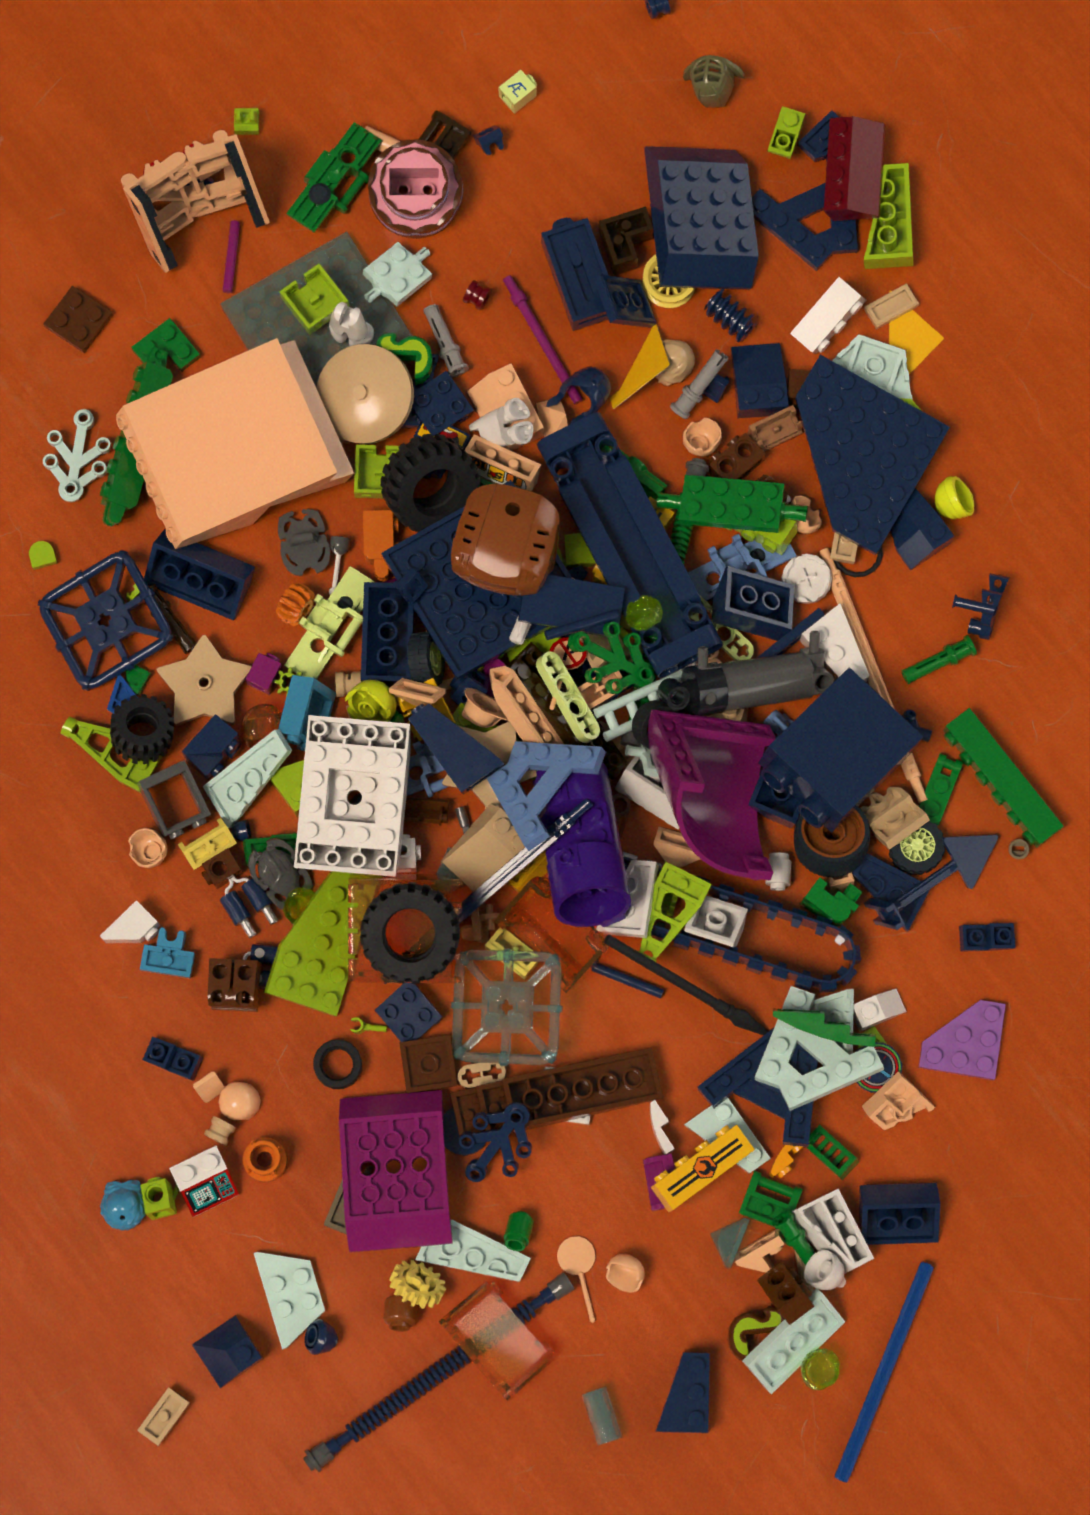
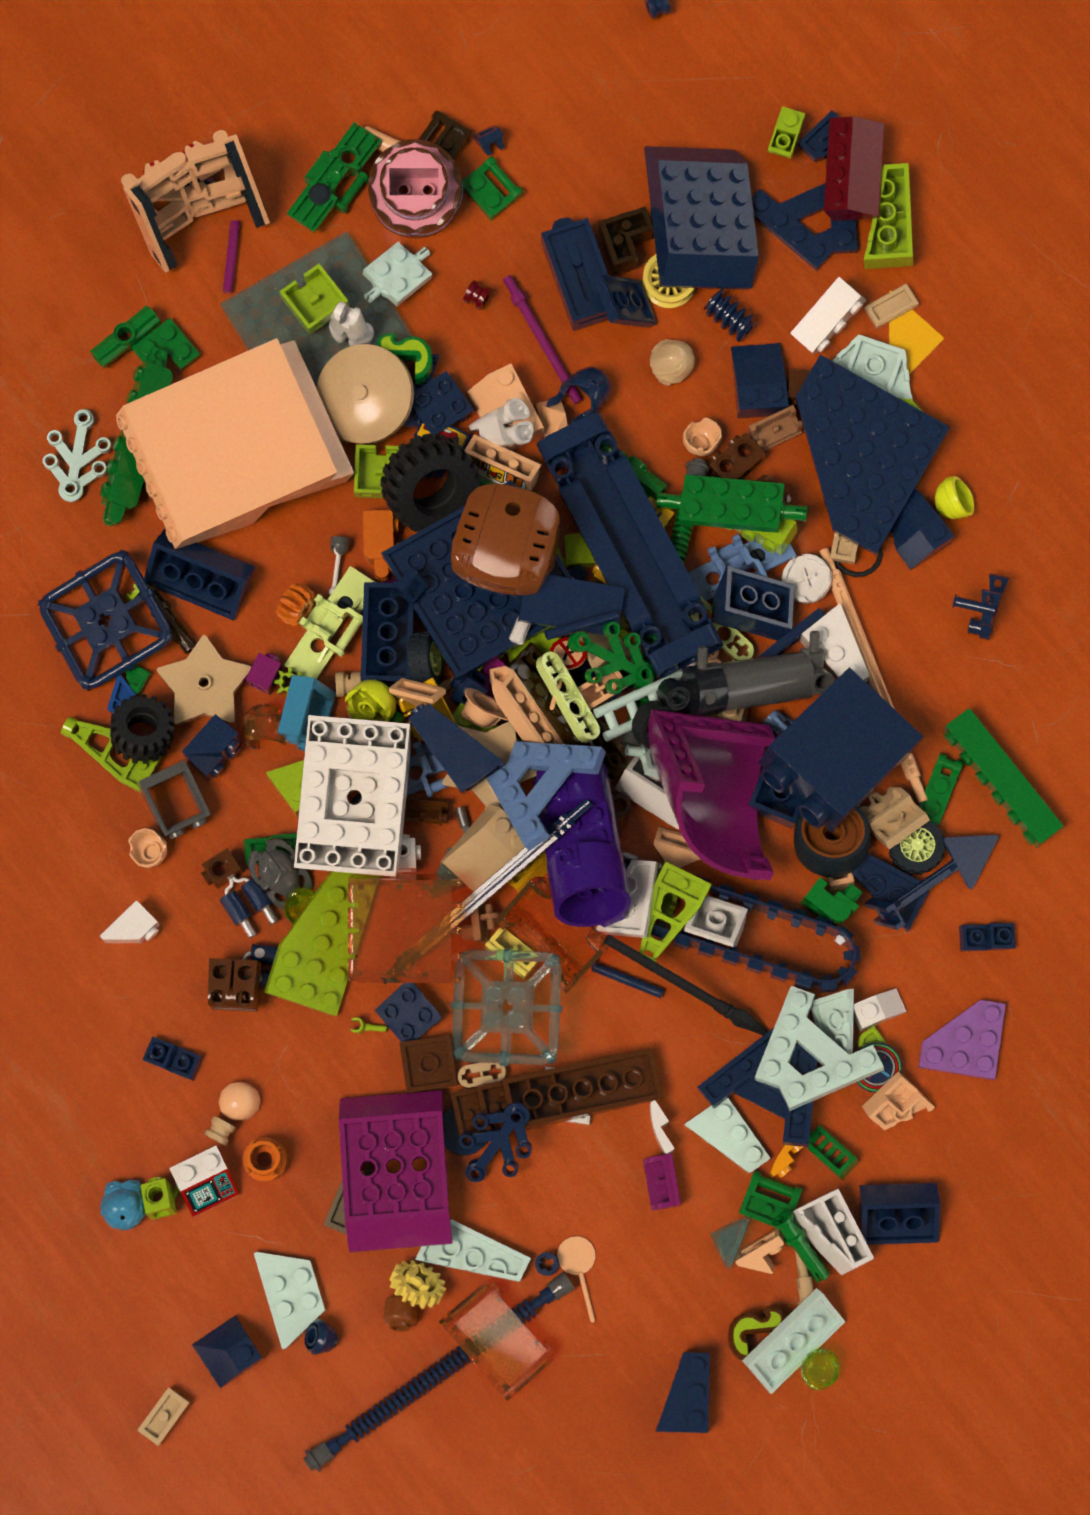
lime tile [29,541,58,570] -> none
reddish brown plate [43,286,113,353] -> none
dark azure plate [140,927,195,979] -> none
light yellow hinge [178,818,237,870] -> none
light nougat slope [193,1071,225,1103] -> none
light aqua wing [203,729,292,828] -> none
dark blue hinge [231,820,251,841] -> none
lime tile [234,108,259,135] -> none
dark grey shield [278,509,330,576] -> none
black tyre [313,1040,362,1089] -> none
black tyre [360,882,460,984] -> none
light grey pin [423,304,469,377] -> none
yellowish green brick [499,70,537,114] -> none
green brick [504,1211,534,1251] -> none
clear light blue pin [582,1387,622,1445] -> none
light nougat hair [606,1254,645,1293] -> none
yellow sticker [610,324,670,409] -> none
clear neon green hair [625,595,663,631] -> none
yellow brick [651,1124,755,1212] -> none
light grey pin [670,349,729,419] -> none
olive piece [683,55,745,108] -> none
dark blue tile [702,374,730,403] -> none
reddish brown brick [757,1261,815,1325] -> none
white brick [765,853,791,891] -> none
green slope [773,1008,876,1047] -> none
light nougat hair [790,495,822,534] -> none
white helmet [804,1250,846,1290] -> none
blue axle [835,1262,934,1482] -> none
green pin [901,635,977,684] -> none
dark blue arm [902,710,932,742] -> none
dark tan hinge [1008,839,1029,859] -> none
none -> green piece [90,305,161,369]
none -> green plate [462,156,524,221]
none -> dark blue bush [535,1252,559,1276]

